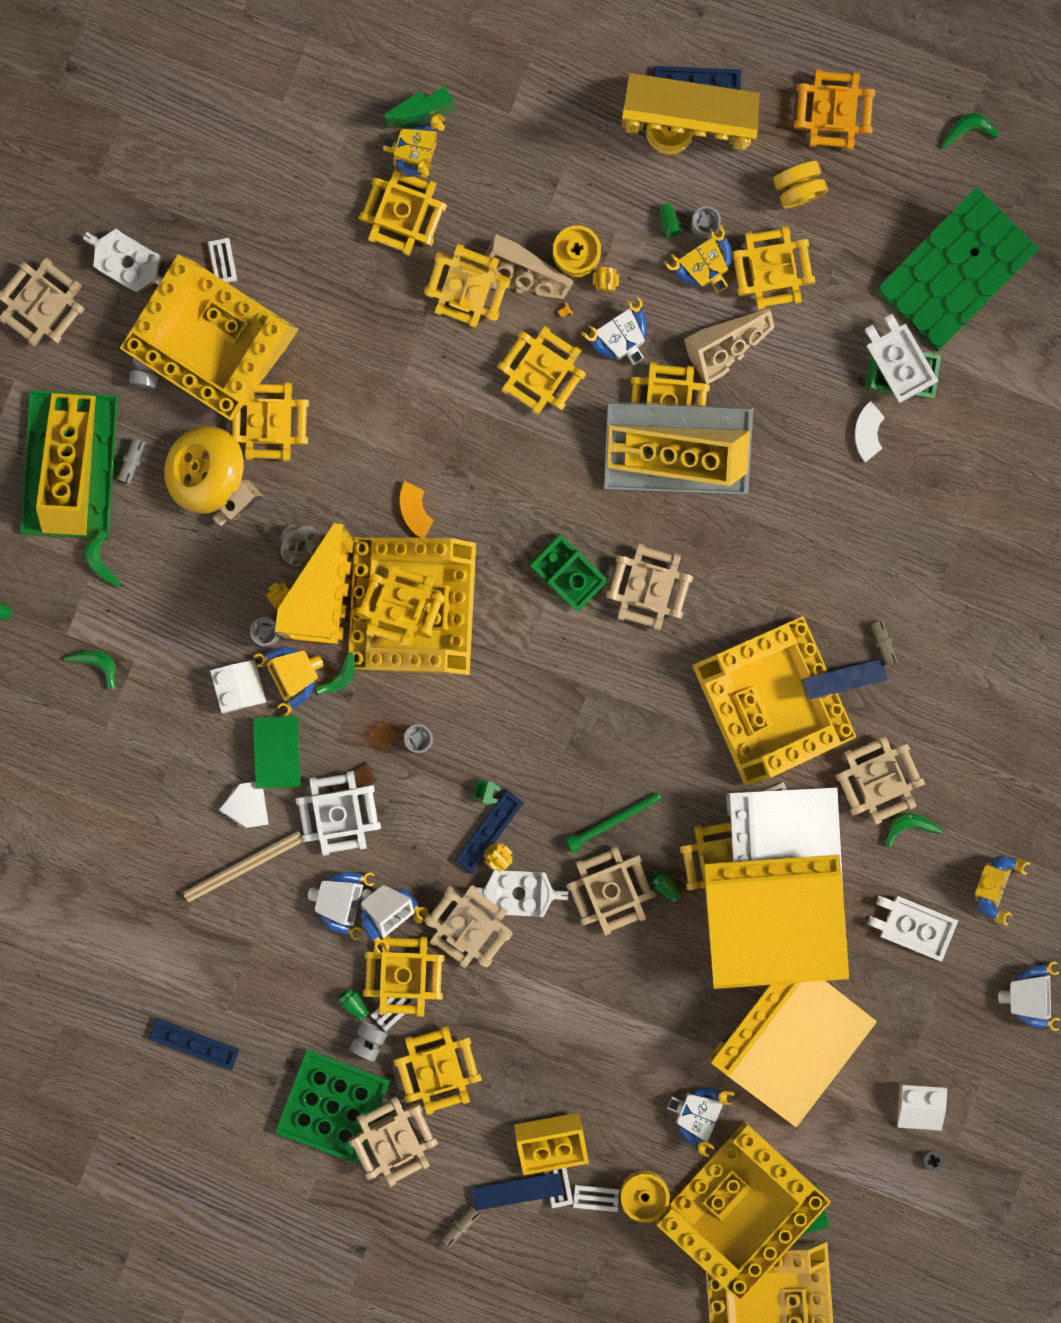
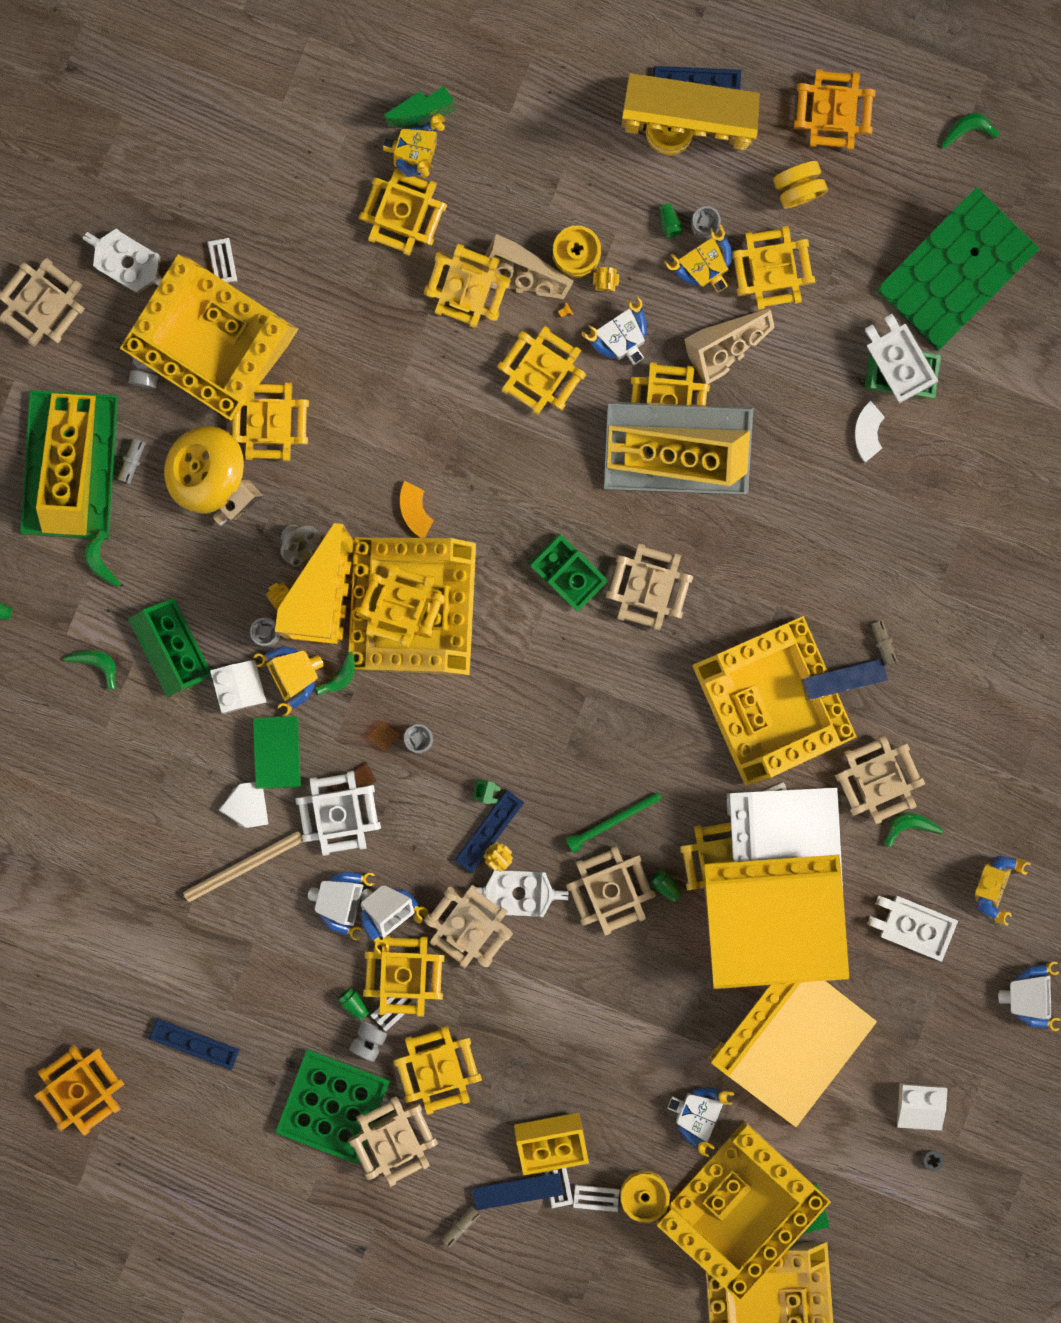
none -> light orange brick [34,1045,124,1136]
none -> green slope [128,598,212,698]

